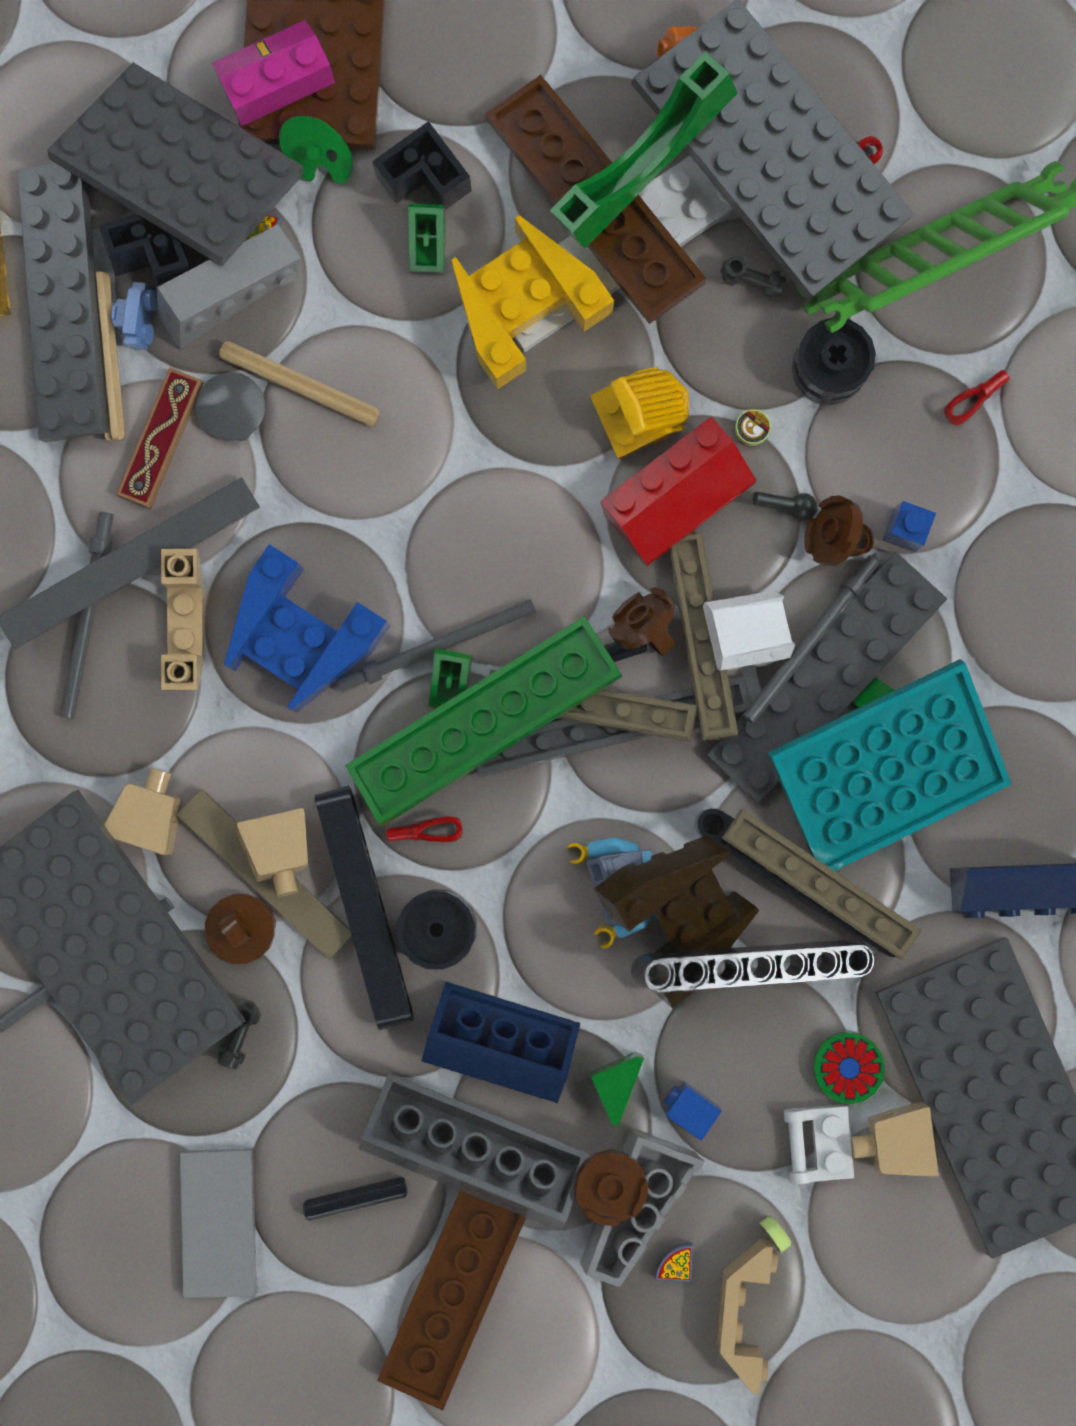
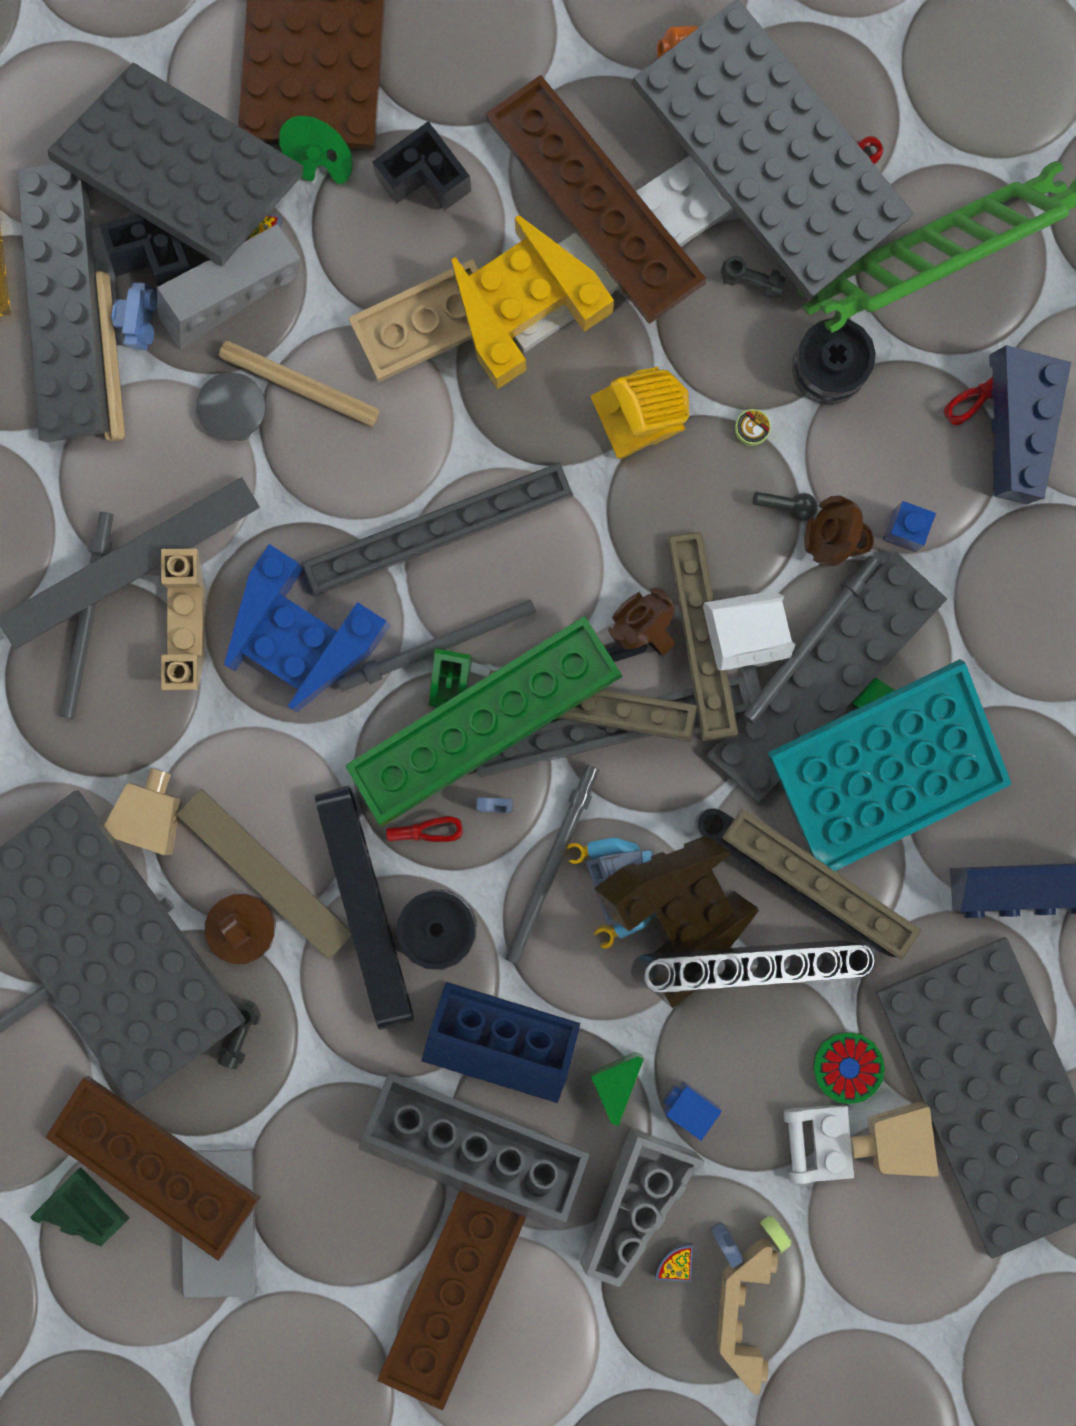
tile [116,367,204,509] -> none
dark pink slope [212,20,335,126] -> none
tan torso [236,808,308,897] -> none
black axle [303,1177,408,1221] -> none
green slope [408,204,446,273] -> none
green arch [550,51,738,249] -> none
reddish brown tile [574,1149,648,1226] -> none
red slope [600,417,757,566] -> none
none -> clear green wing [30,1167,130,1247]
none -> reddish brown plate [45,1076,261,1261]
none -> dark grey tile [301,462,573,596]
none -> tan plate [348,259,478,382]
none -> sand blue tile [476,797,513,813]
none -> dark grey bar [505,764,600,964]
none -> sand blue tile [710,1222,743,1268]
none -> dark blue wedge [989,345,1071,505]

